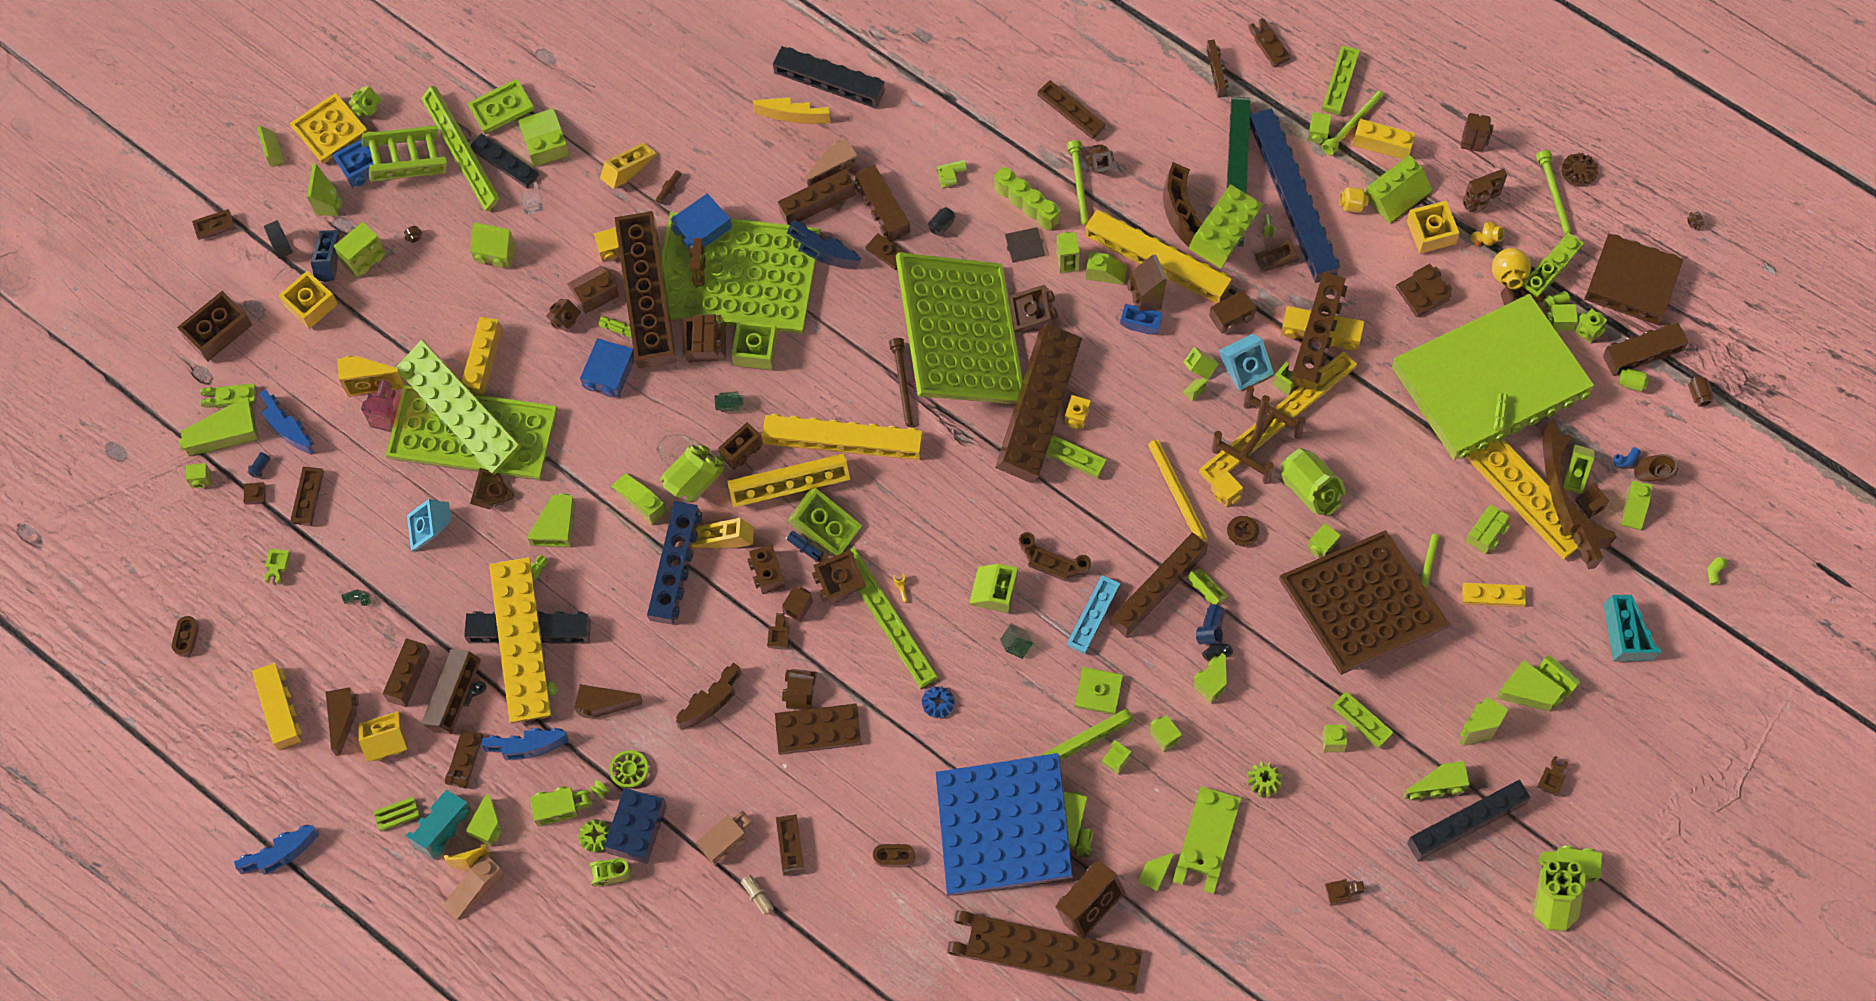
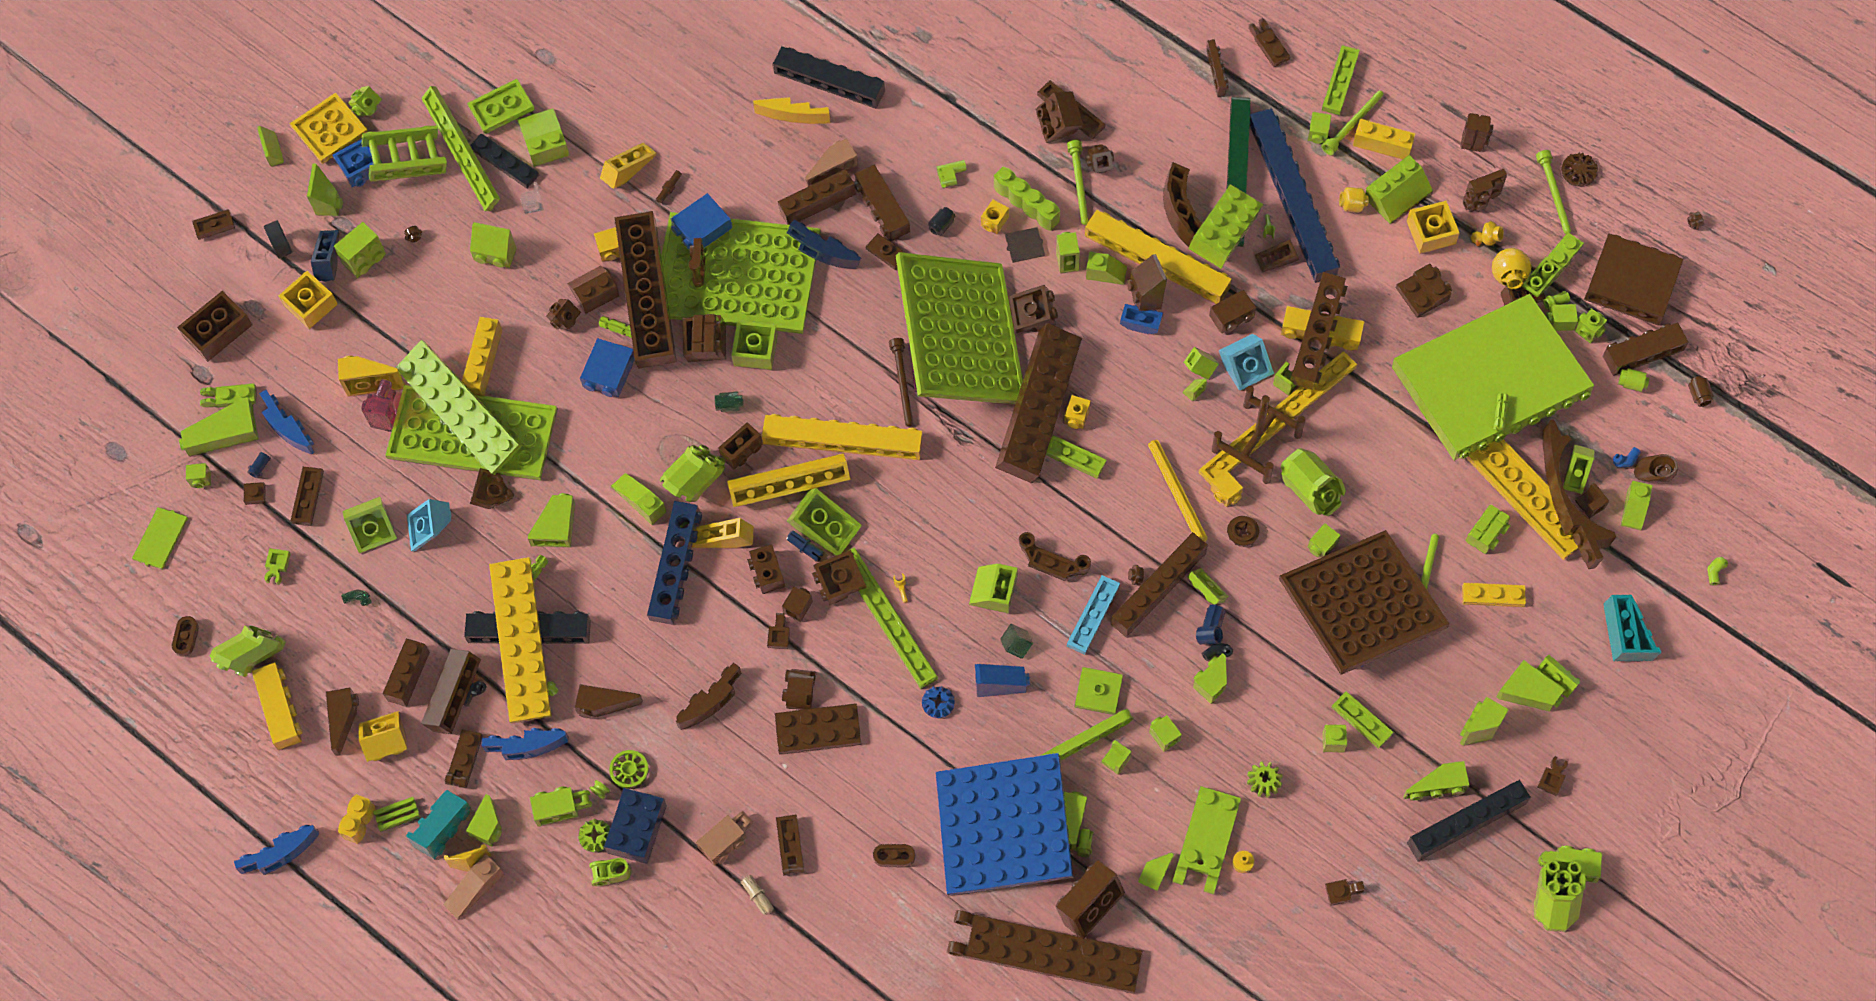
none -> lime piece [132,507,188,570]
none -> lime brick [210,625,286,677]
none -> yellow brick [338,794,375,844]
none -> lime slope [343,497,397,554]
none -> blue slope [975,664,1030,697]
none -> yellow brick [981,199,1009,234]
none -> reddish brown slope [1036,91,1084,143]
none -> reddish brown plate [1128,565,1144,585]
none -> yellow tile [1233,850,1254,873]

